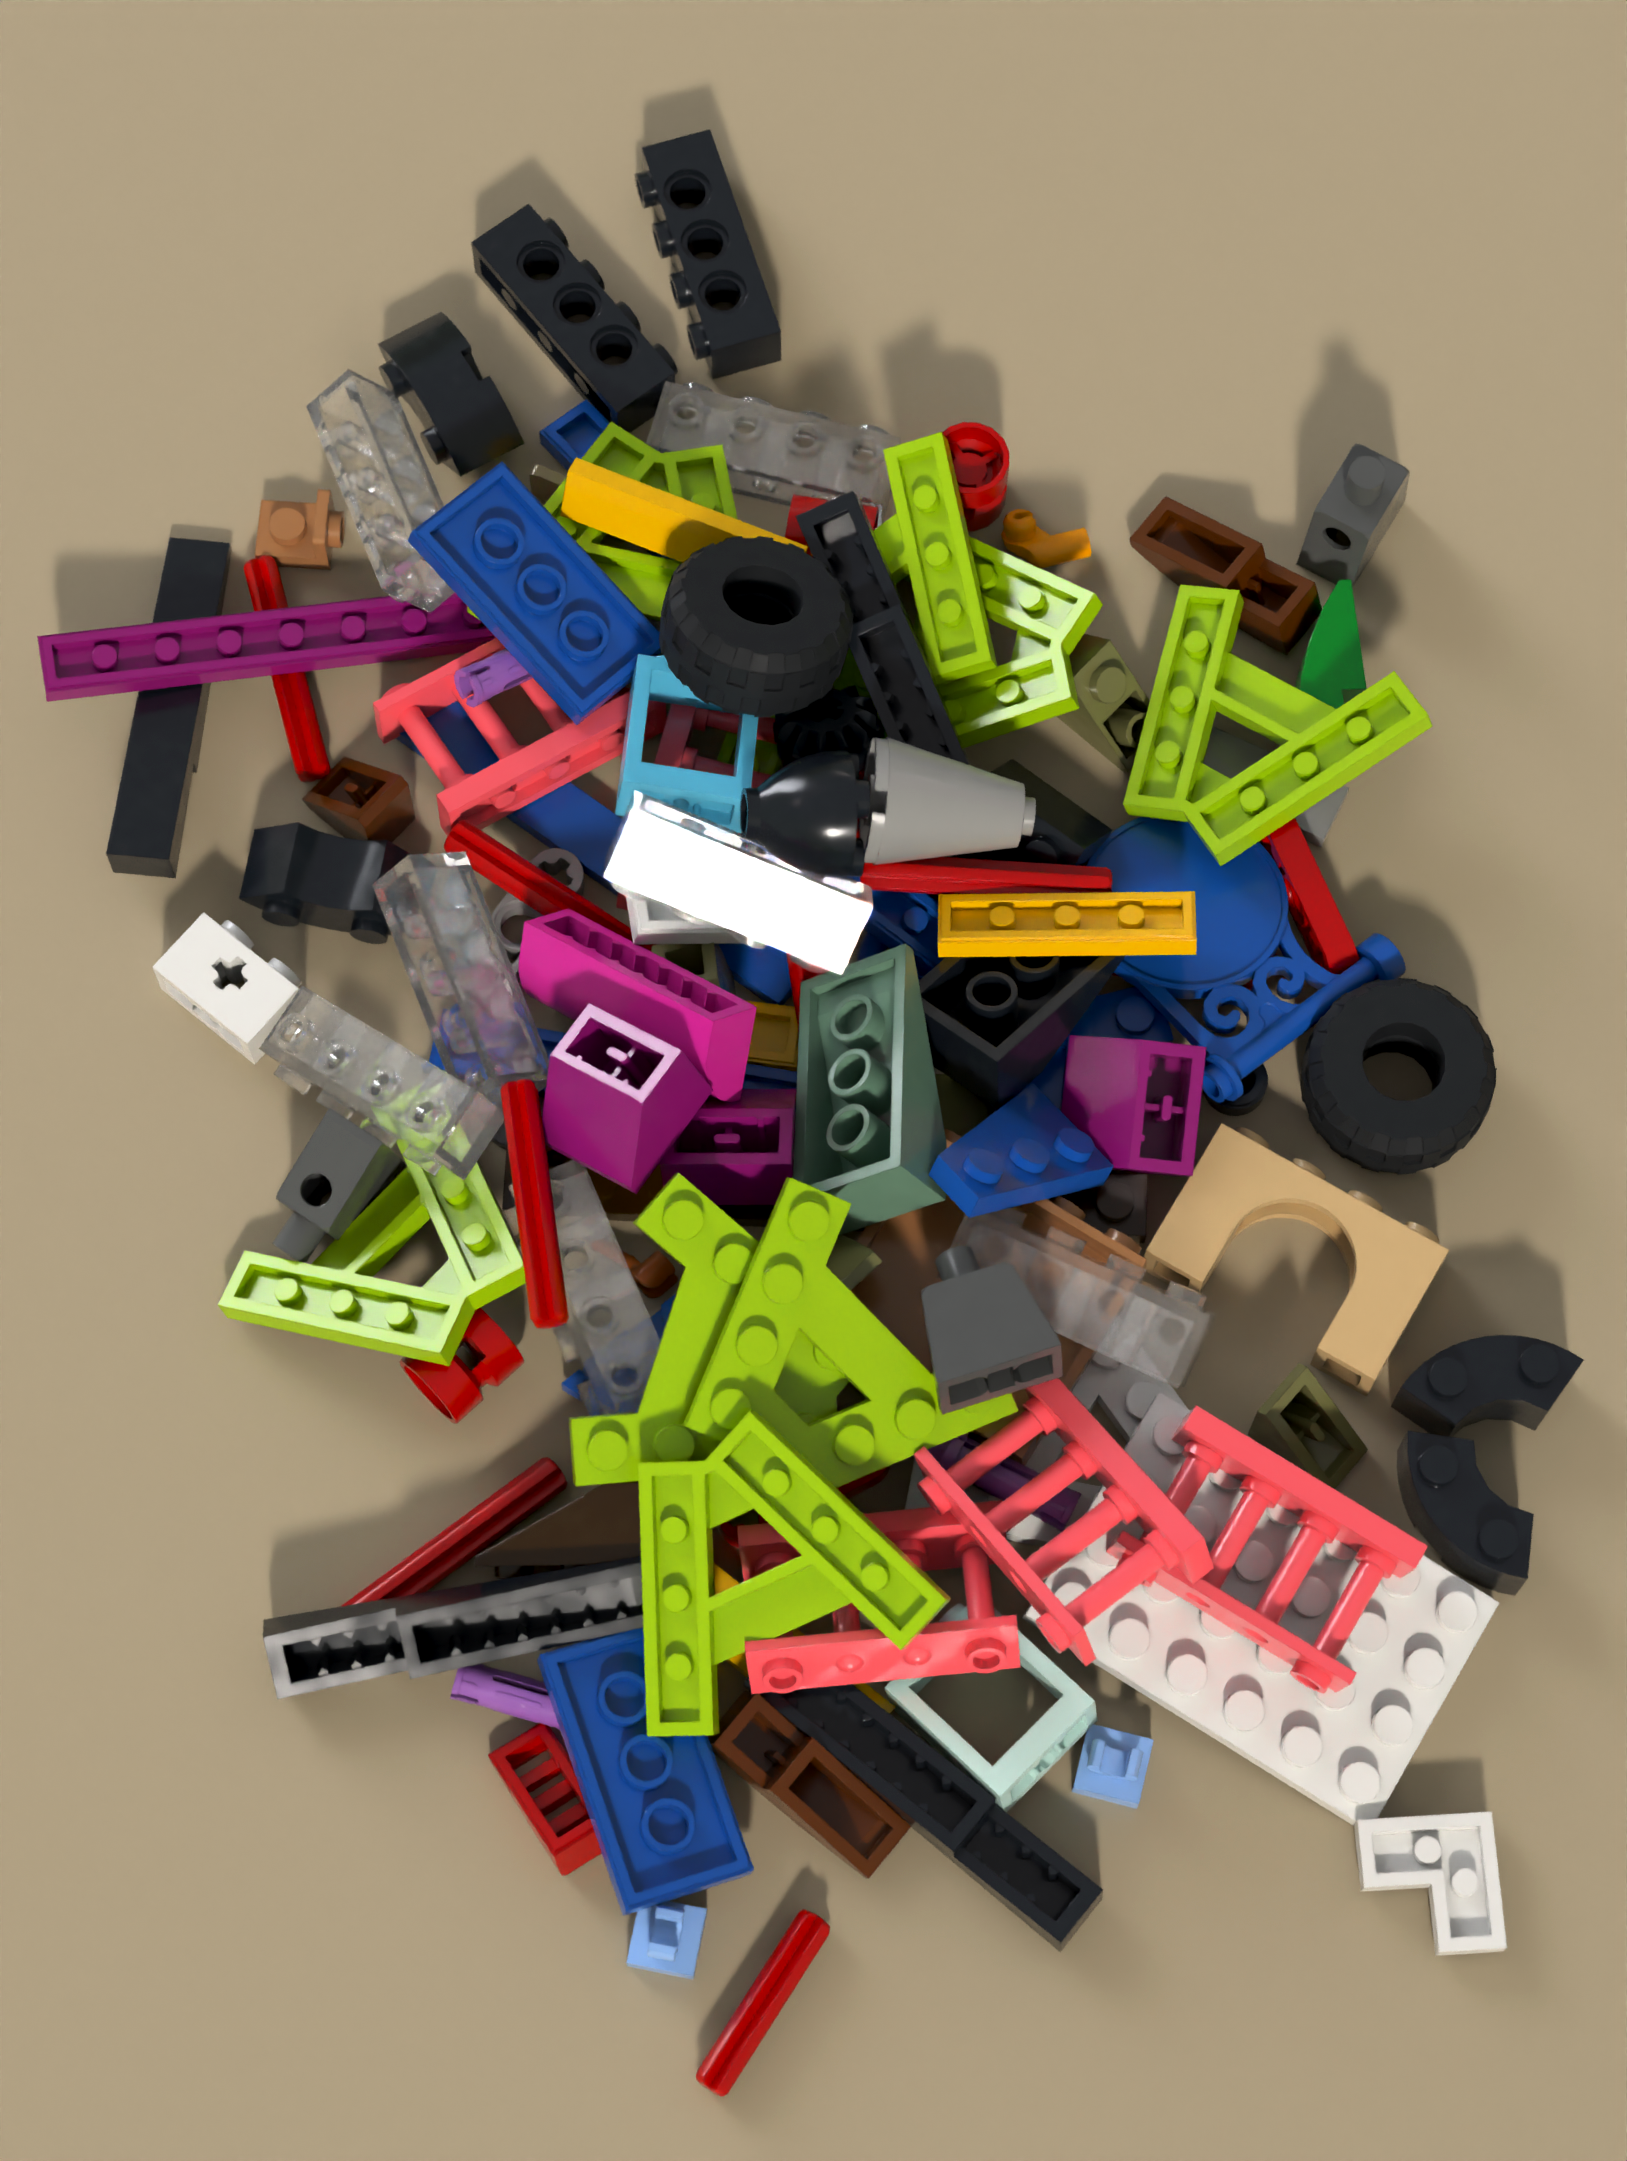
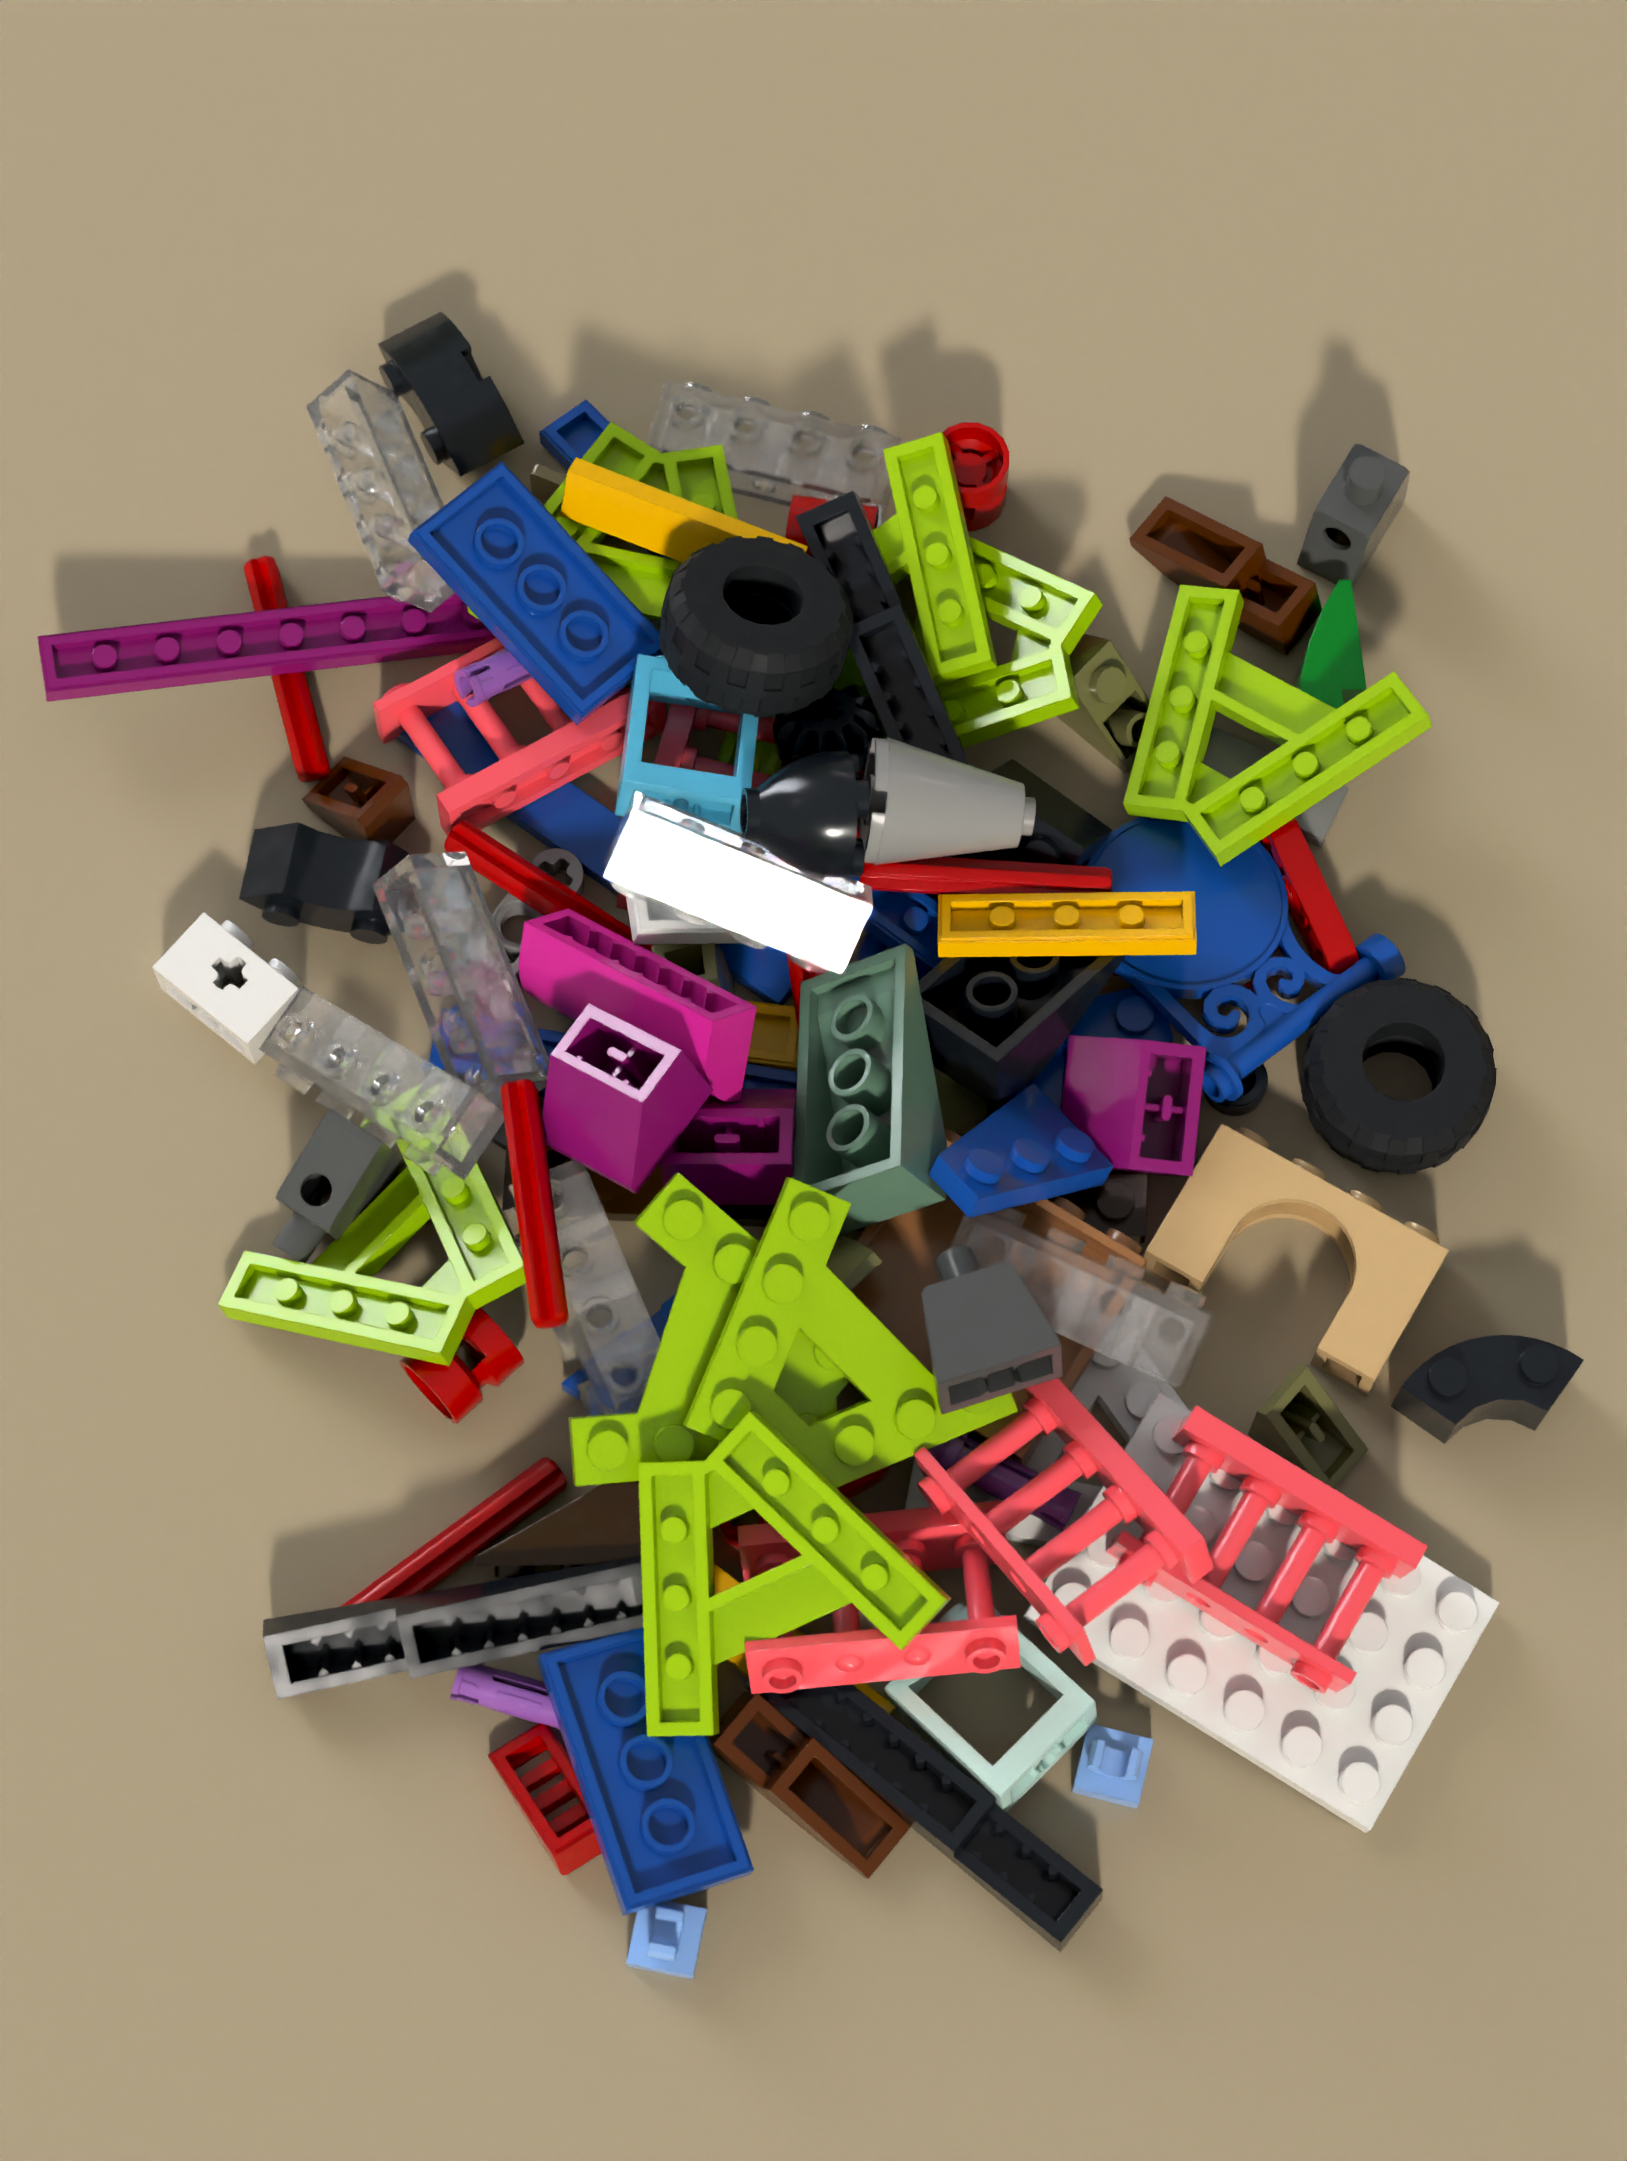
black slope [106,537,232,878] -> none
medium nougat bracket [255,489,345,570] -> none
black brick [471,204,678,433] -> none
dark orange hand [590,1236,679,1298] -> none
black brick [635,129,781,380] -> none
red axle [696,1909,830,2097] -> none
light orange arm [1001,509,1091,568] -> none
white plate [1354,1811,1507,1956] -> none
black brick [1397,1431,1534,1596] -> none

